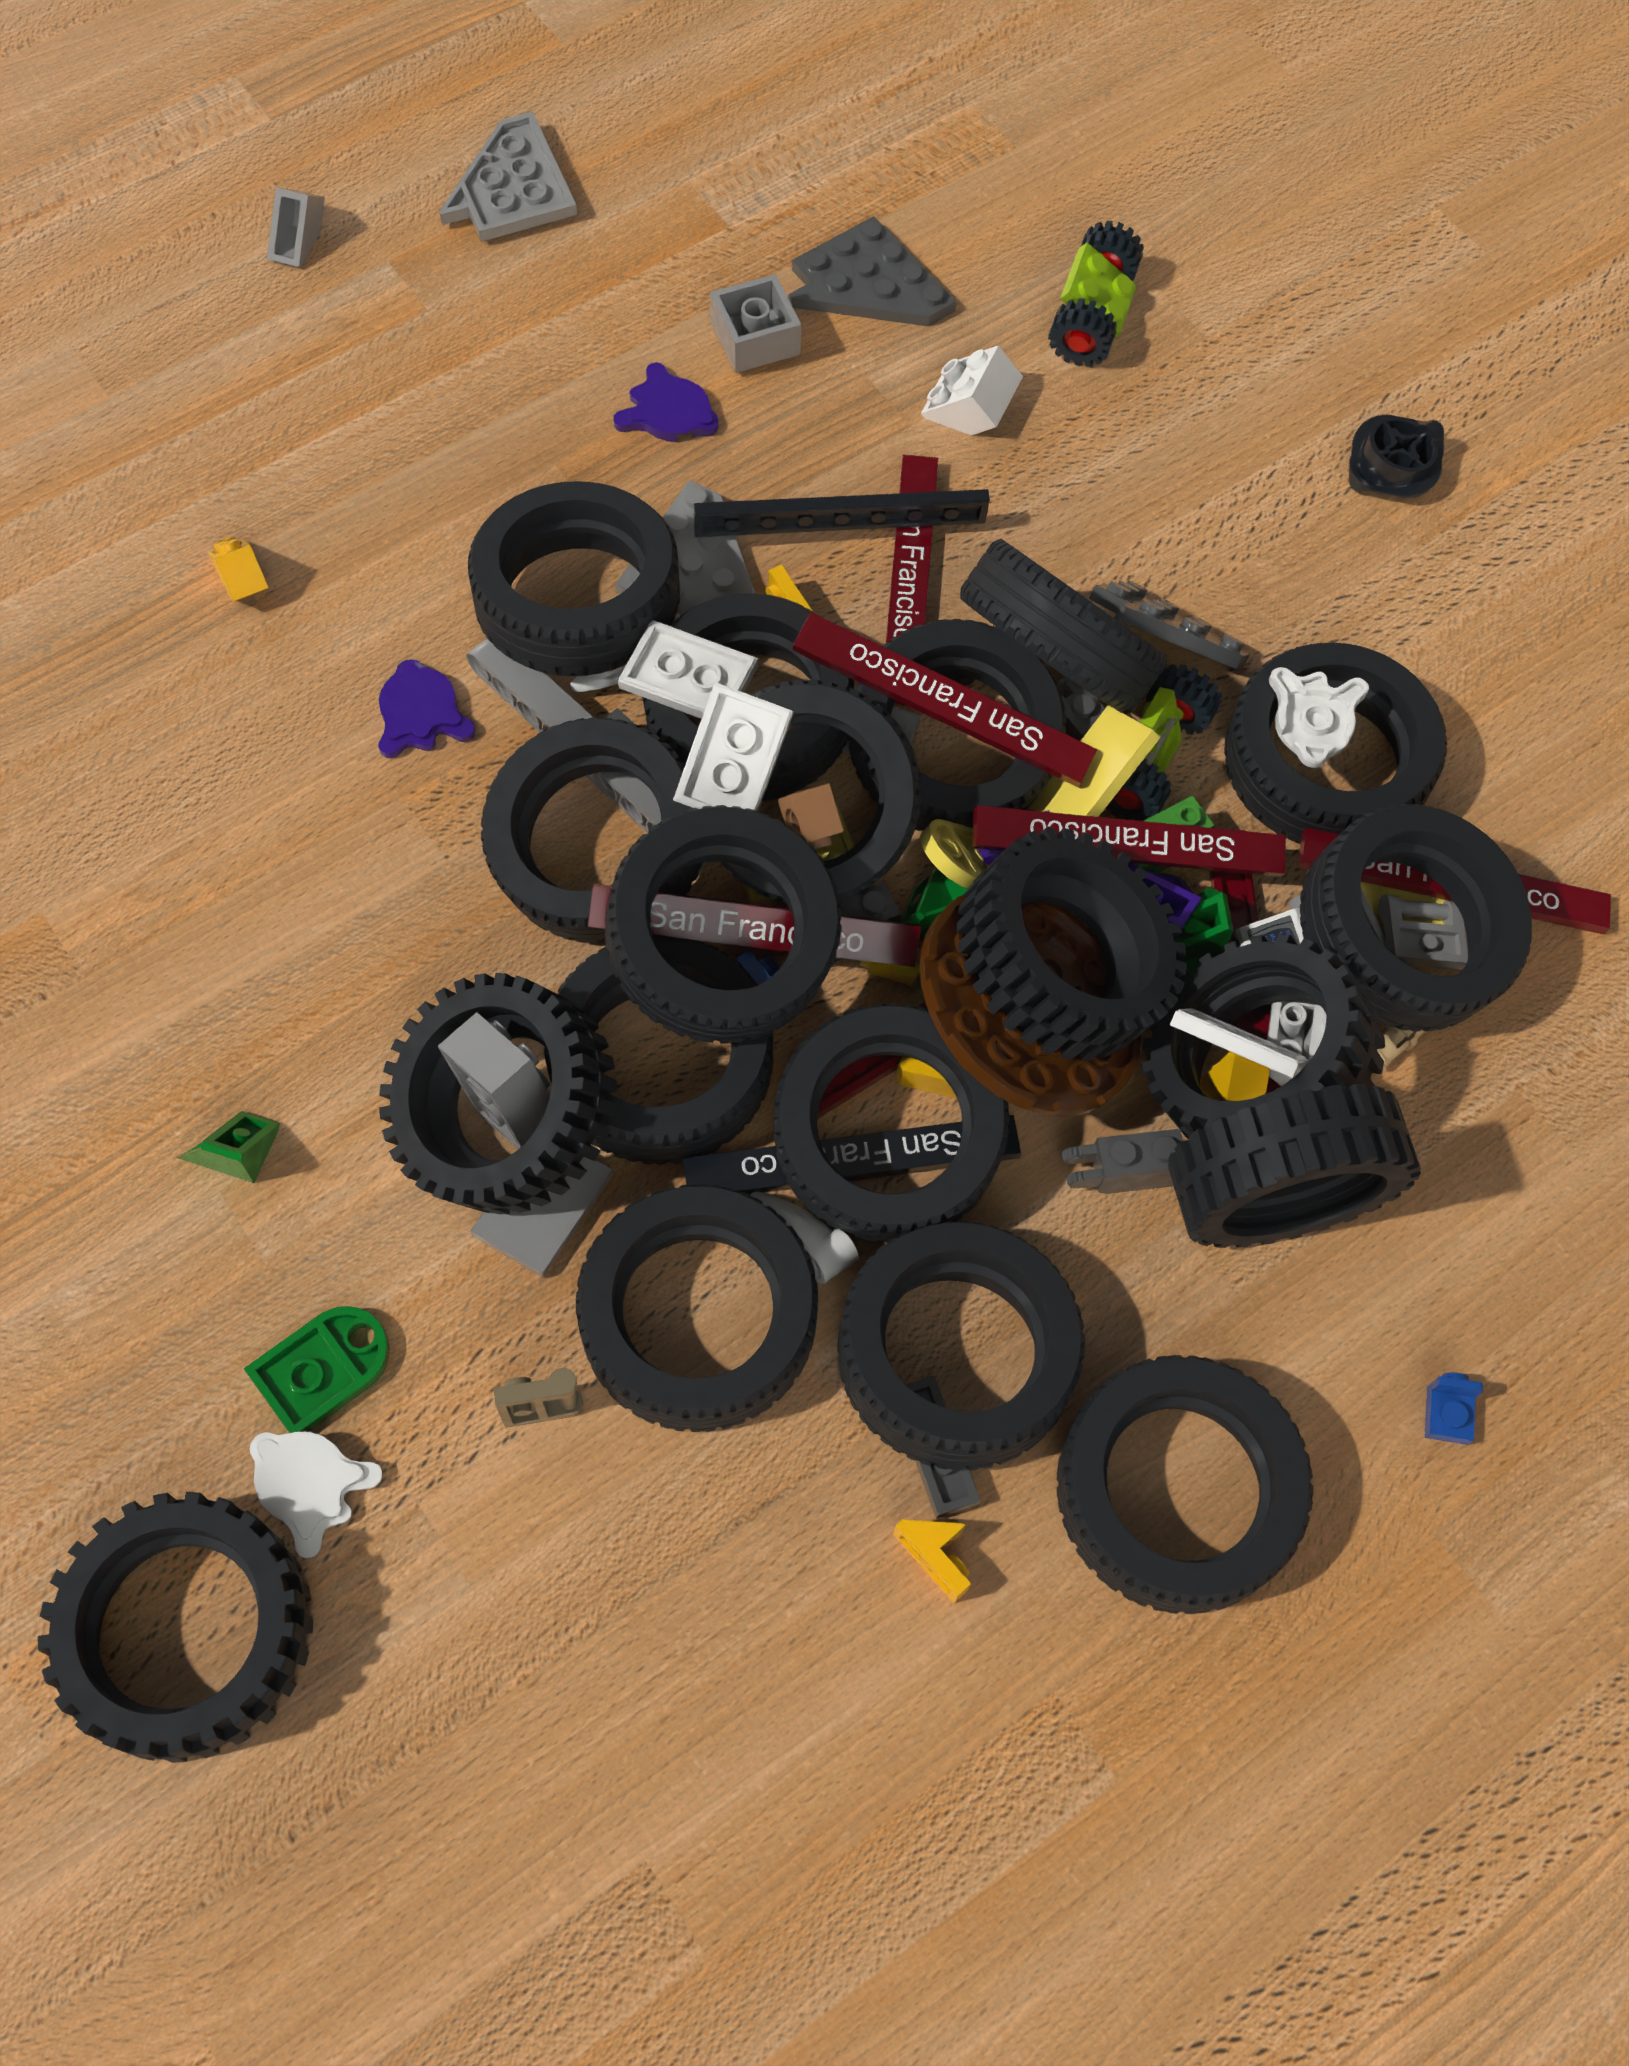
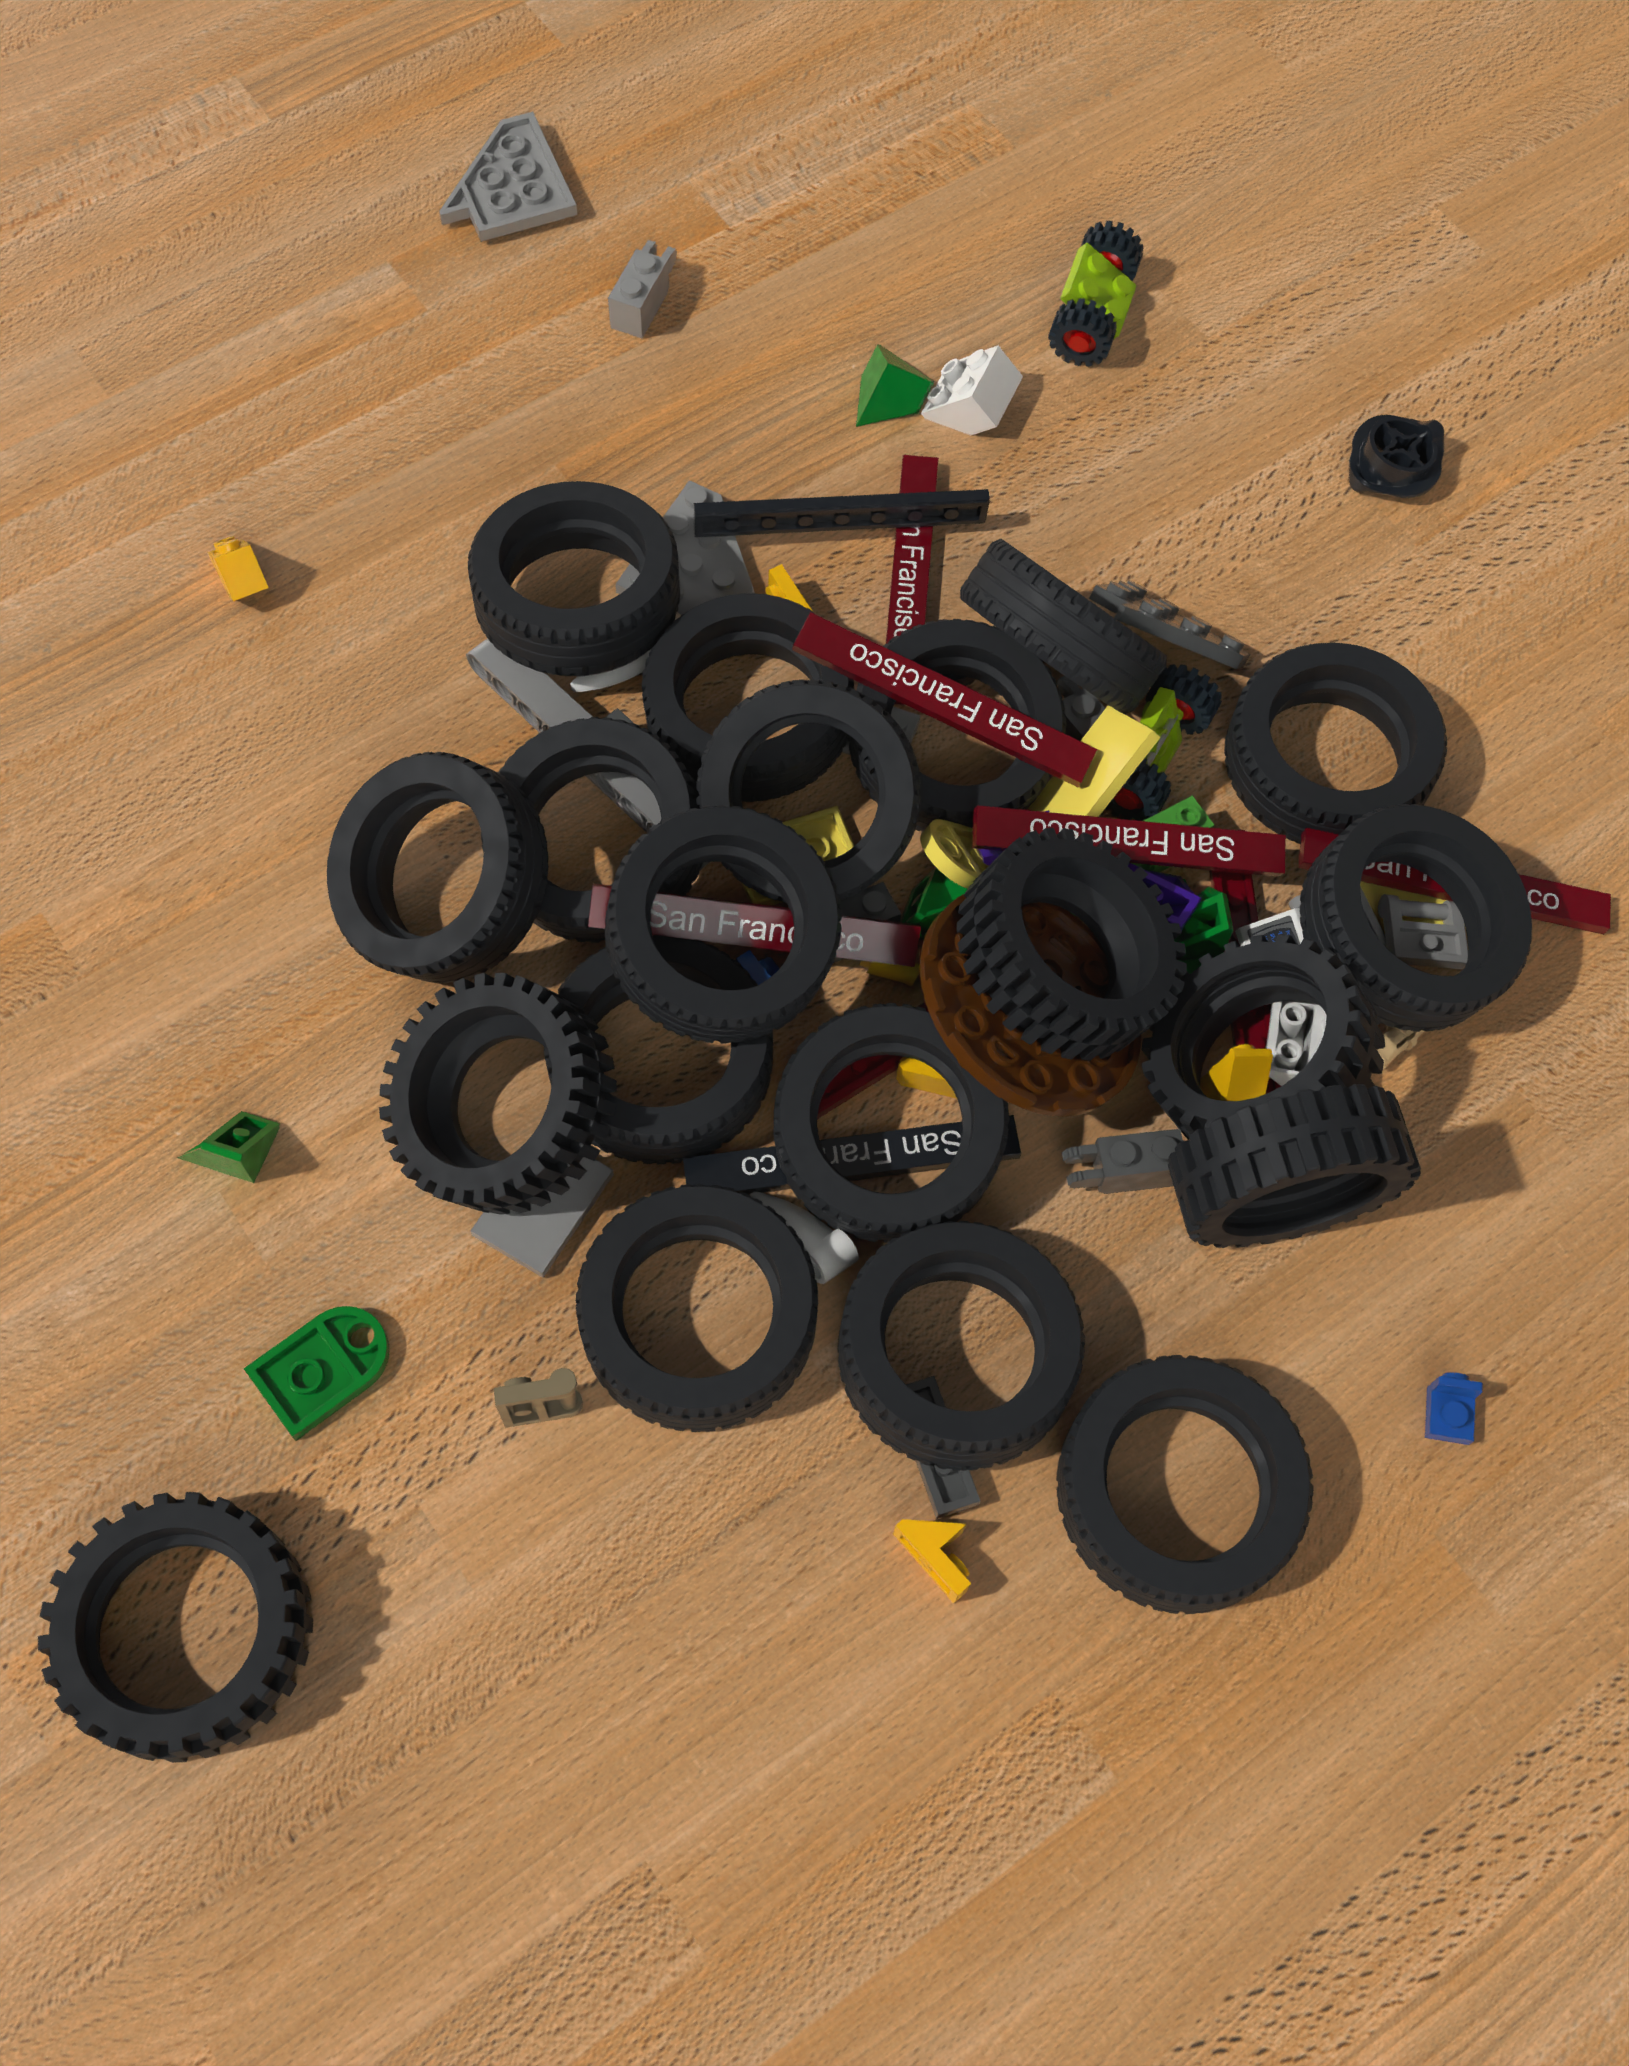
white tile [250,1432,382,1558] -> none
light grey slope [267,187,325,268] -> none
dark purple tile [378,660,476,758] -> none
light grey brick [438,1012,551,1149] -> none
dark purple tile [613,362,719,442] -> none
white tile [618,620,758,719] -> none
white tile [673,682,794,813] -> none
light grey brick [710,274,801,373] -> none
medium nougat brick [778,783,844,849] -> none
dark grey wing [788,216,956,326] -> none
white tile [1170,1008,1308,1078] -> none
white tile [1269,667,1369,768] -> none
none -> black tyre [327,752,549,983]
none -> light grey hinge [608,240,677,338]
none -> green slope [856,345,934,427]

